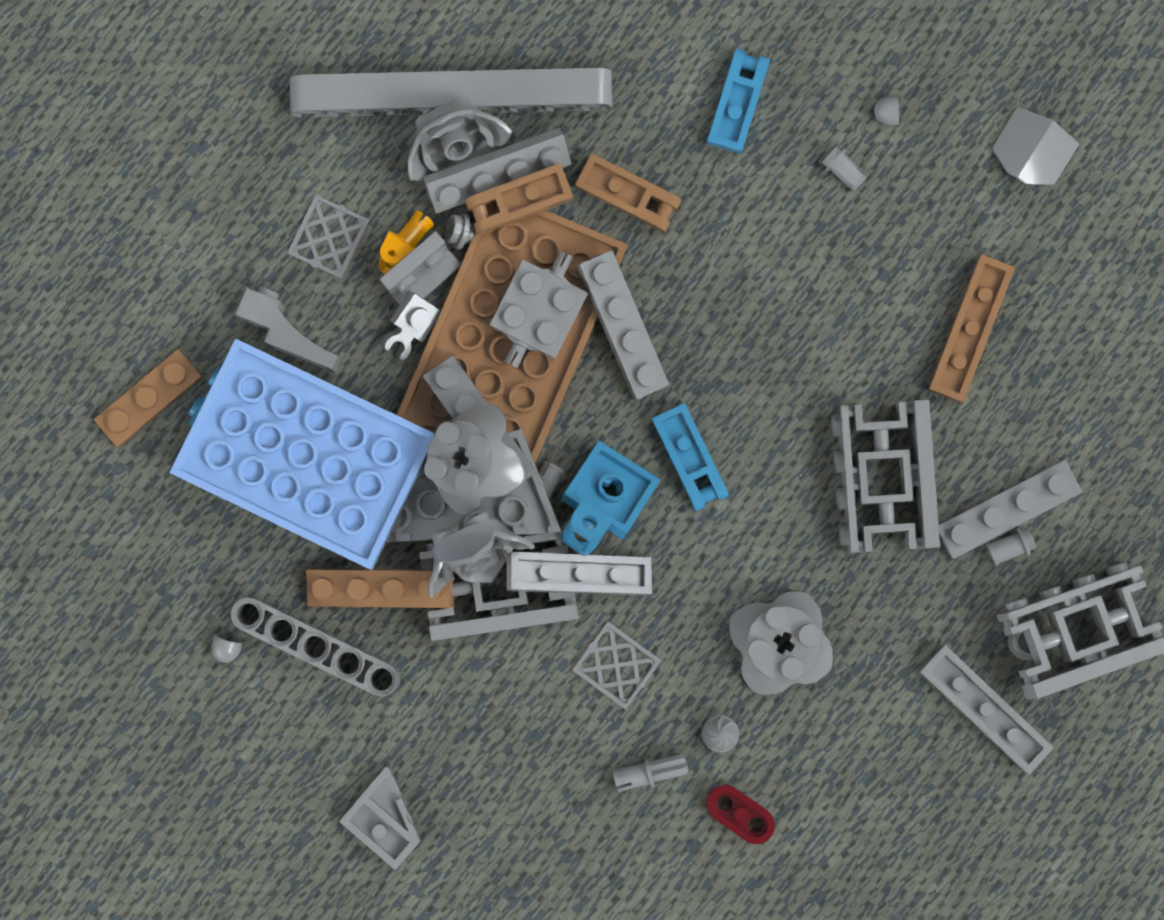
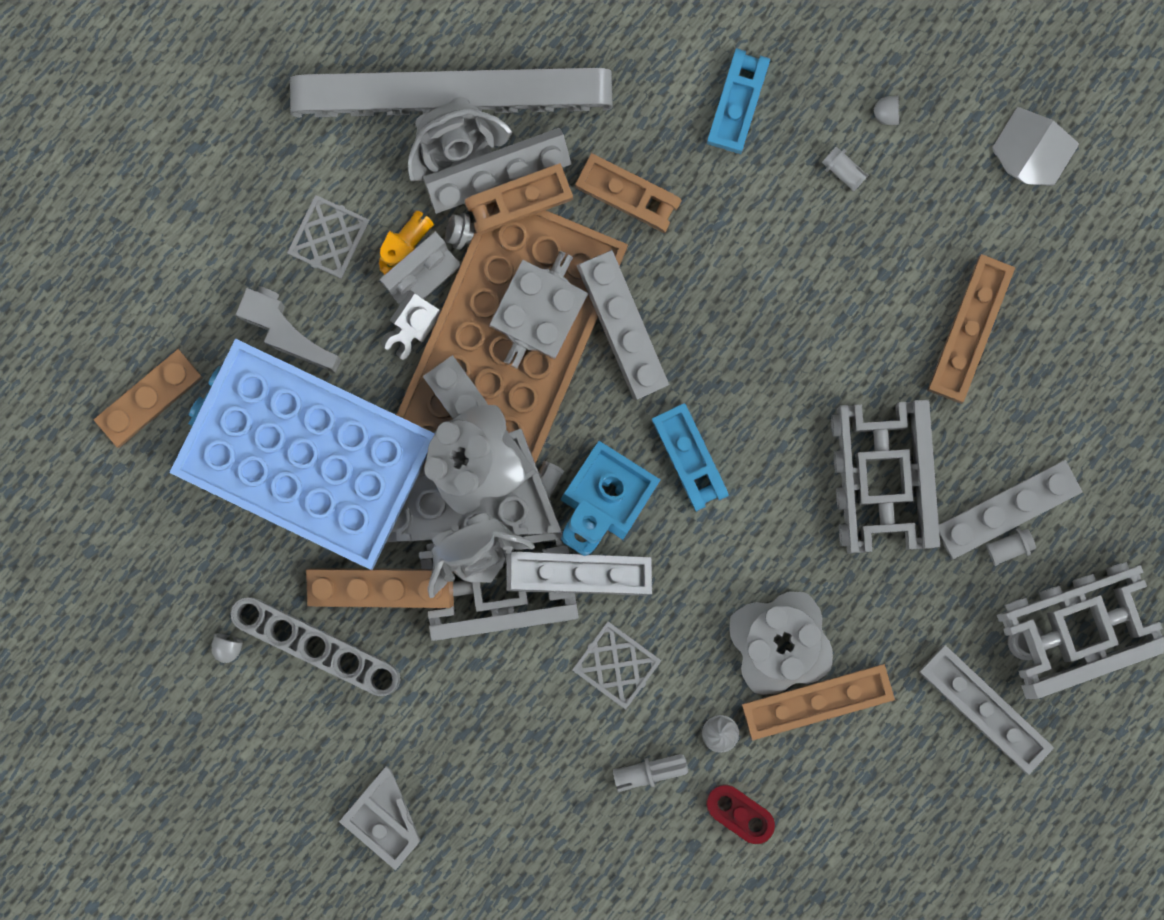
none -> medium nougat plate [741,664,895,741]

